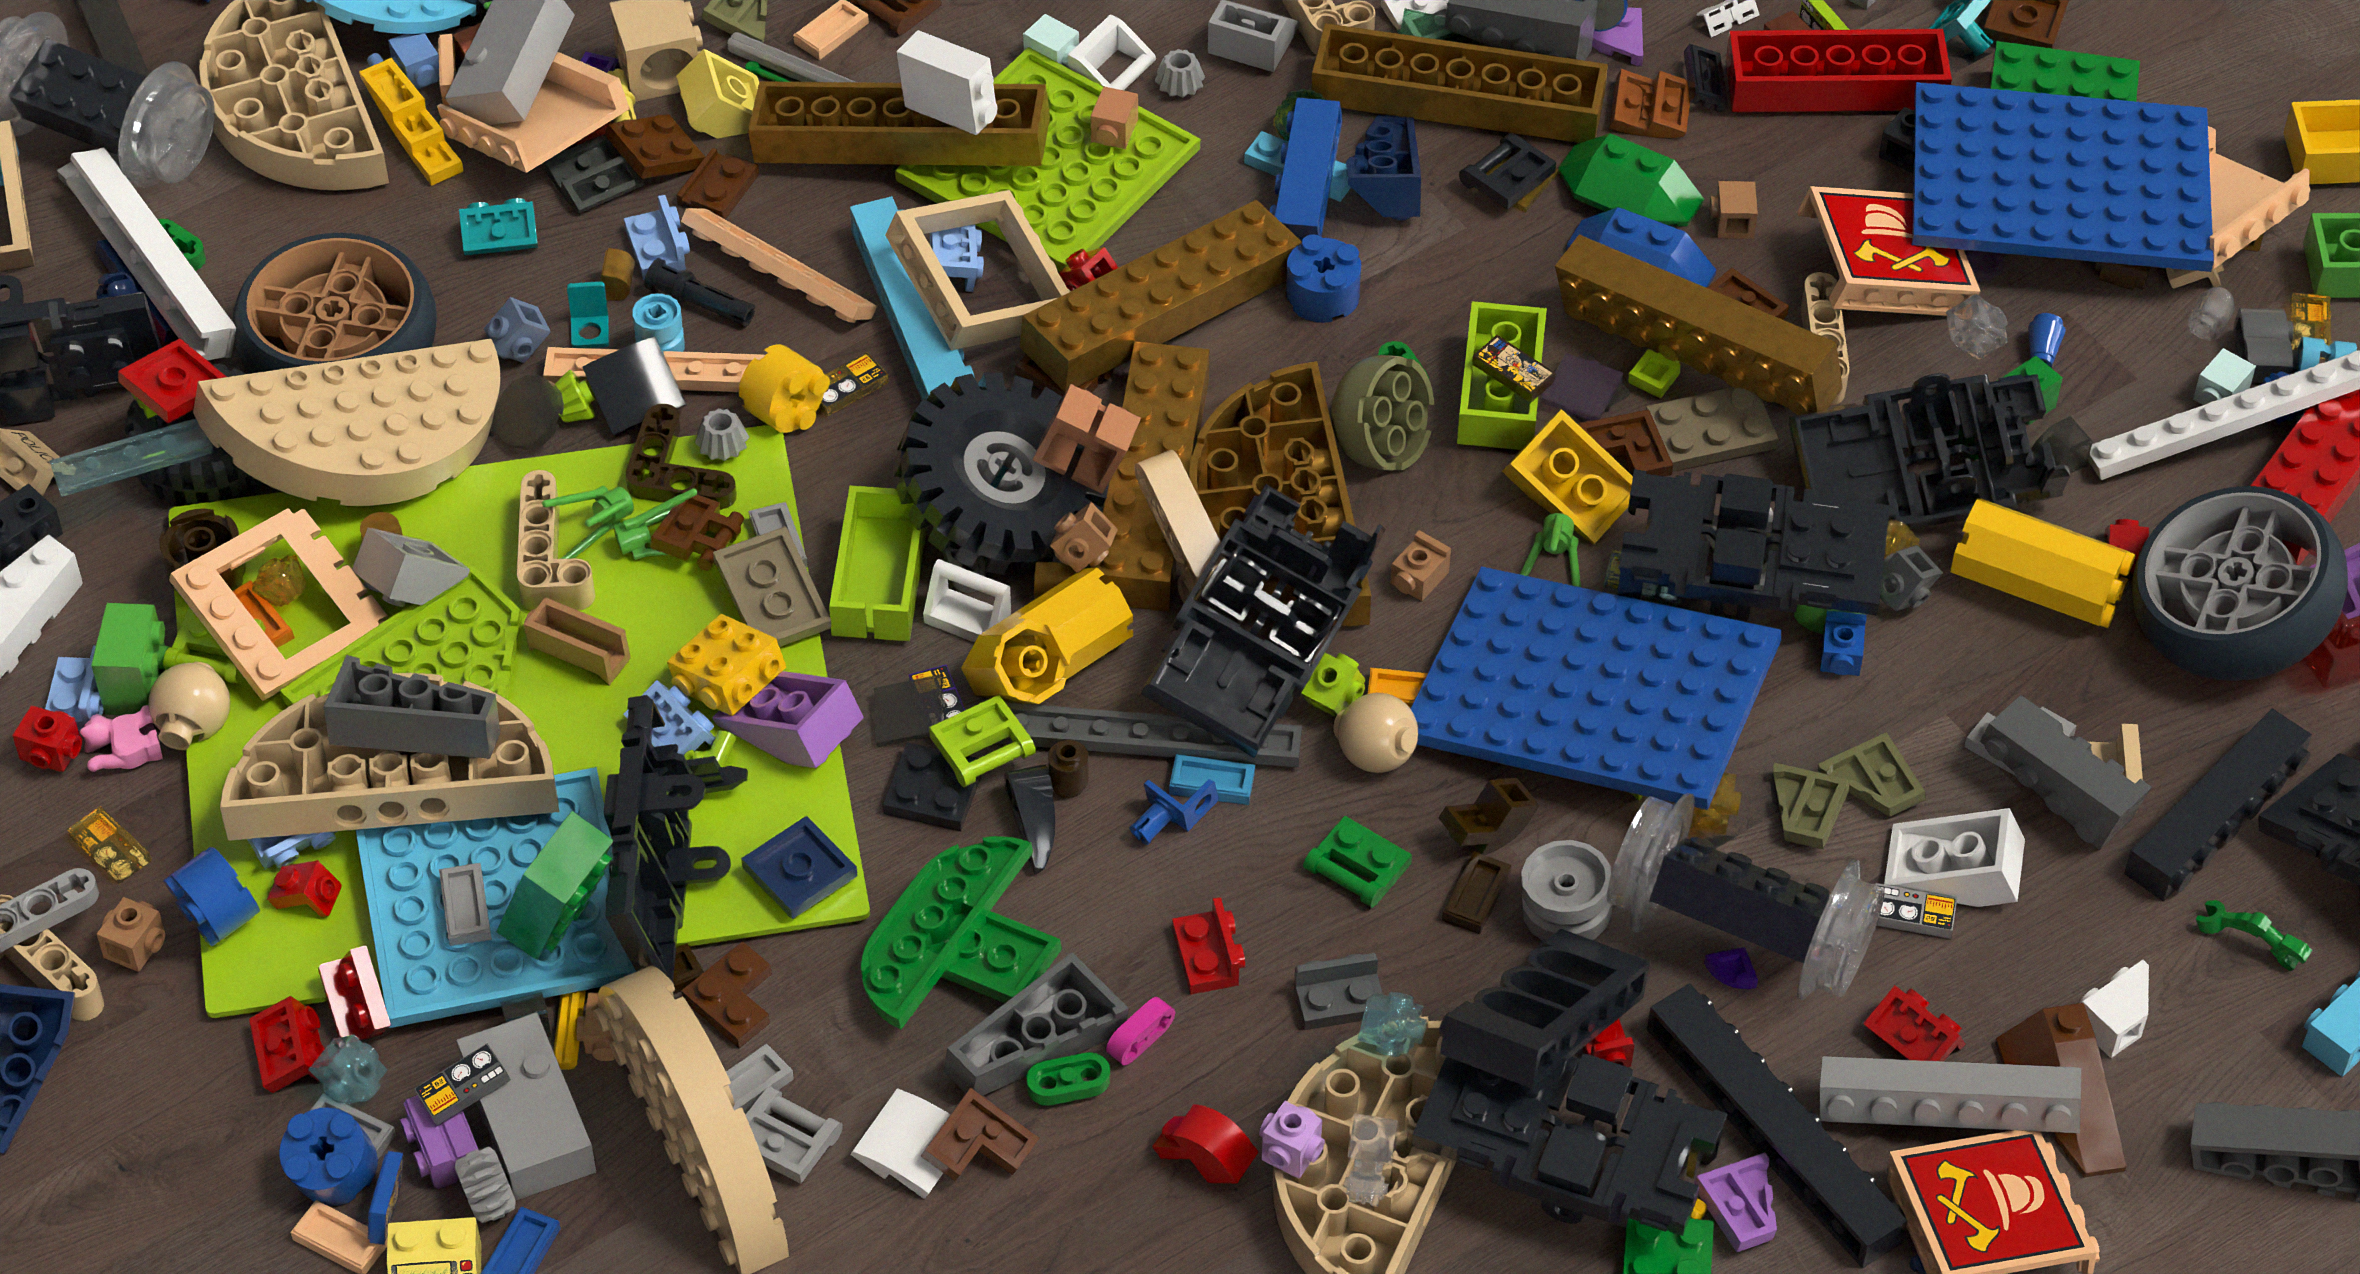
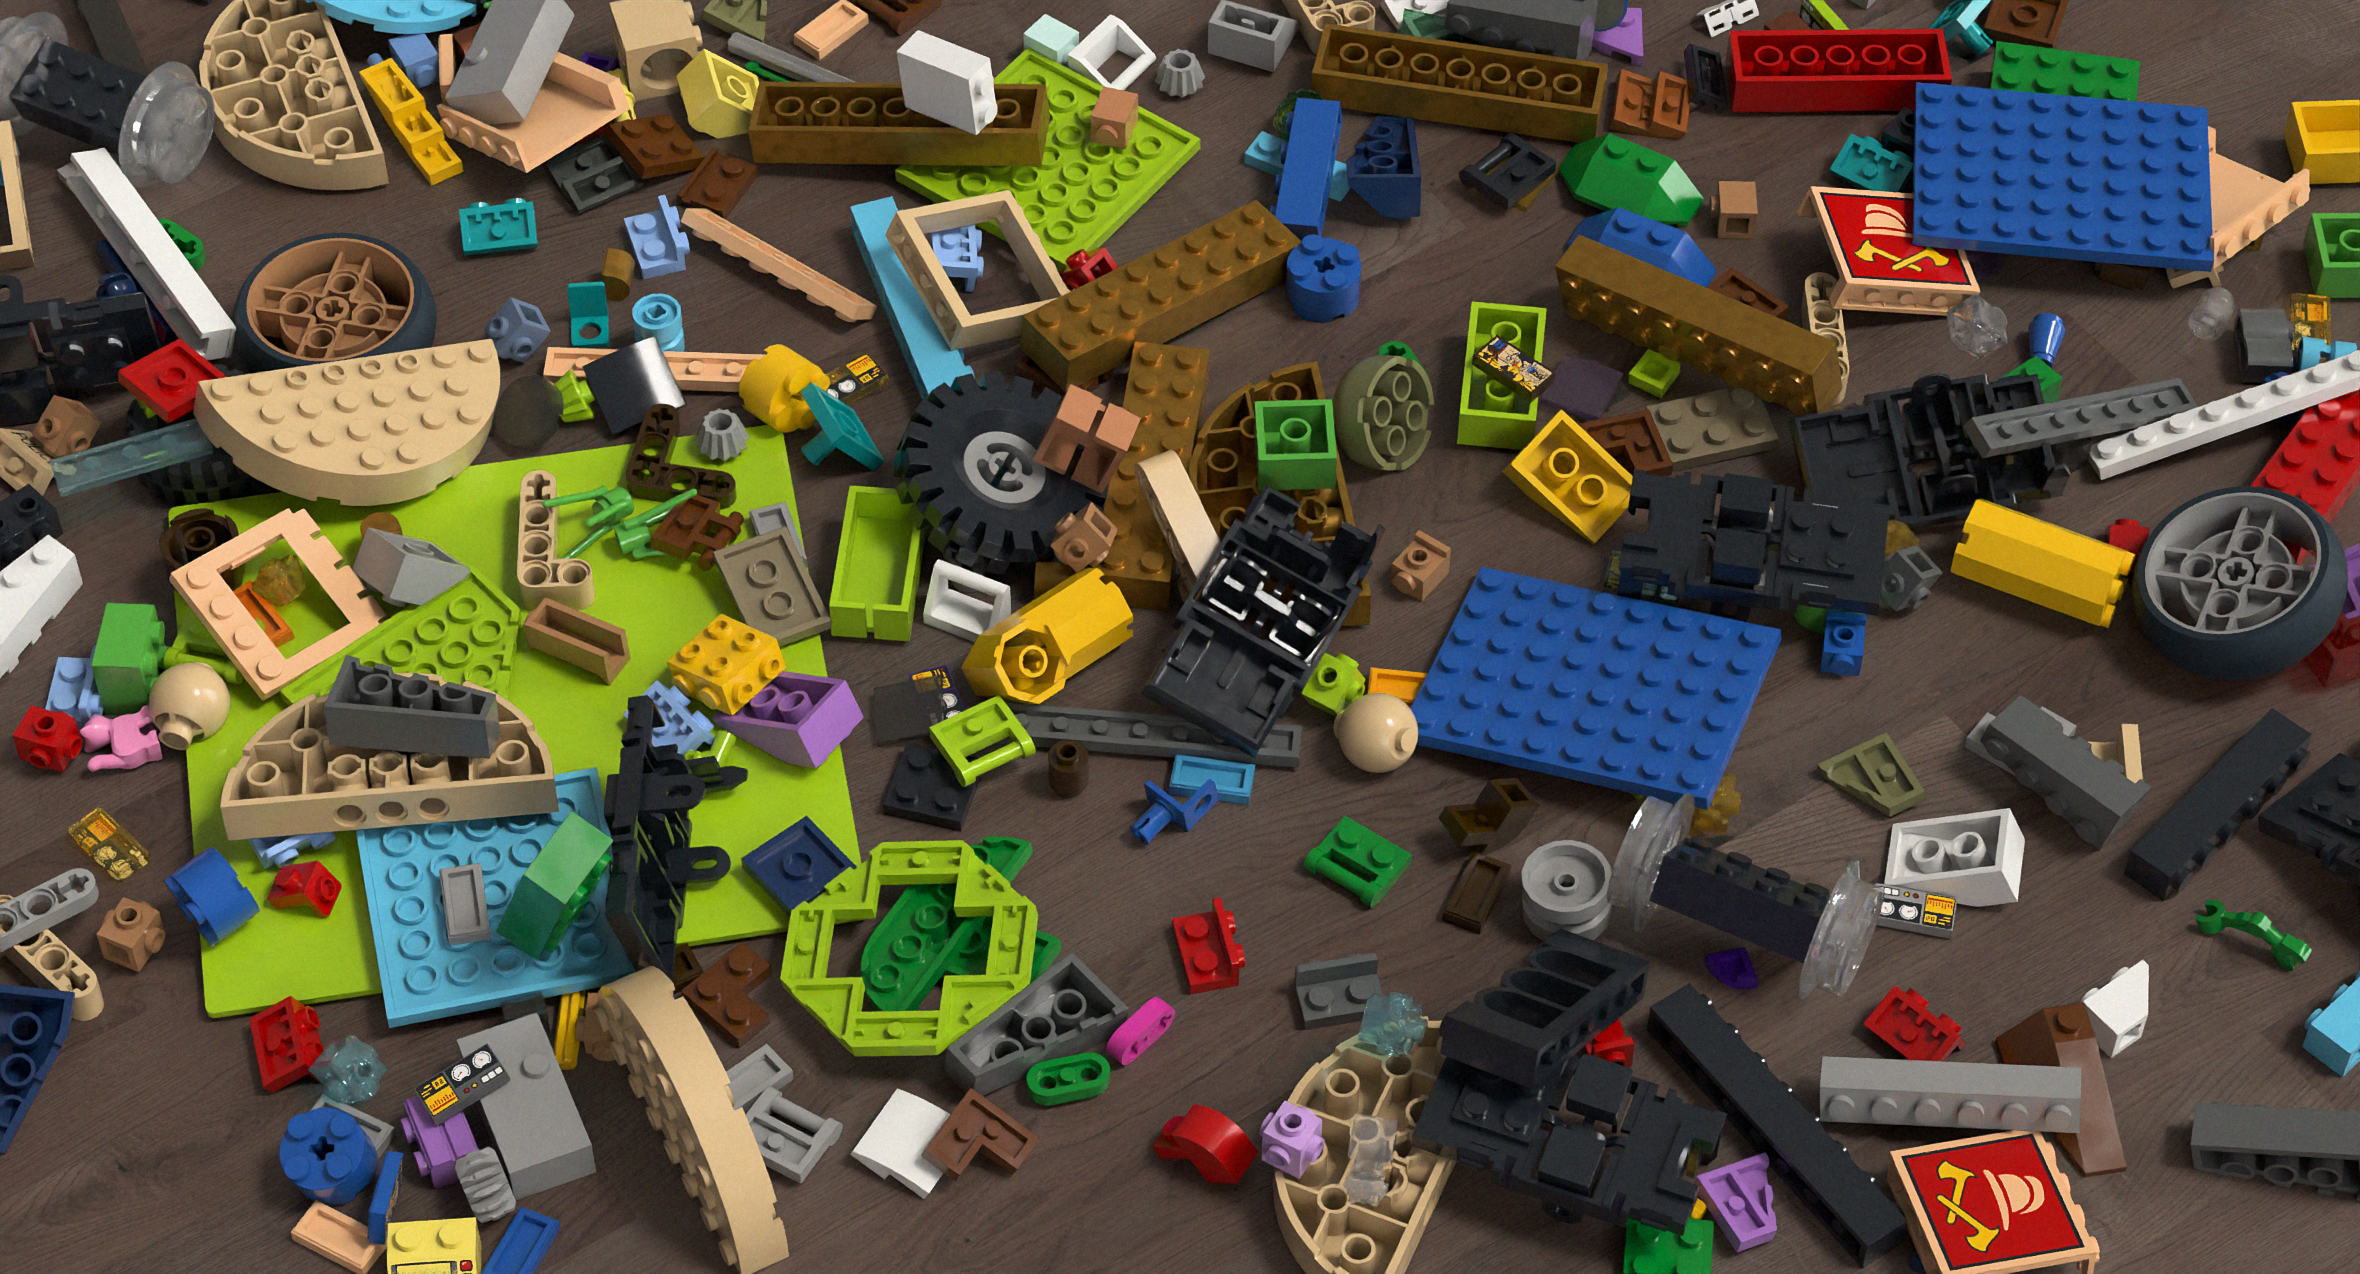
bracket [318,945,391,1045] -> none
black pin [644,258,755,327] -> none
black piece [1004,764,1056,874] -> none
bright green plant [1520,513,1581,587] -> none
olive wing [1773,763,1850,850] -> none
light aqua brick [2193,348,2256,405] -> none
none -> medium nougat brick [32,395,102,460]
none -> lime plate [780,840,1038,1057]
none -> teal tile [801,382,885,471]
none -> bright green brick [1254,399,1337,491]
none -> teal bracket [1829,133,1913,193]
none -> dark grey plate [1963,378,2198,458]

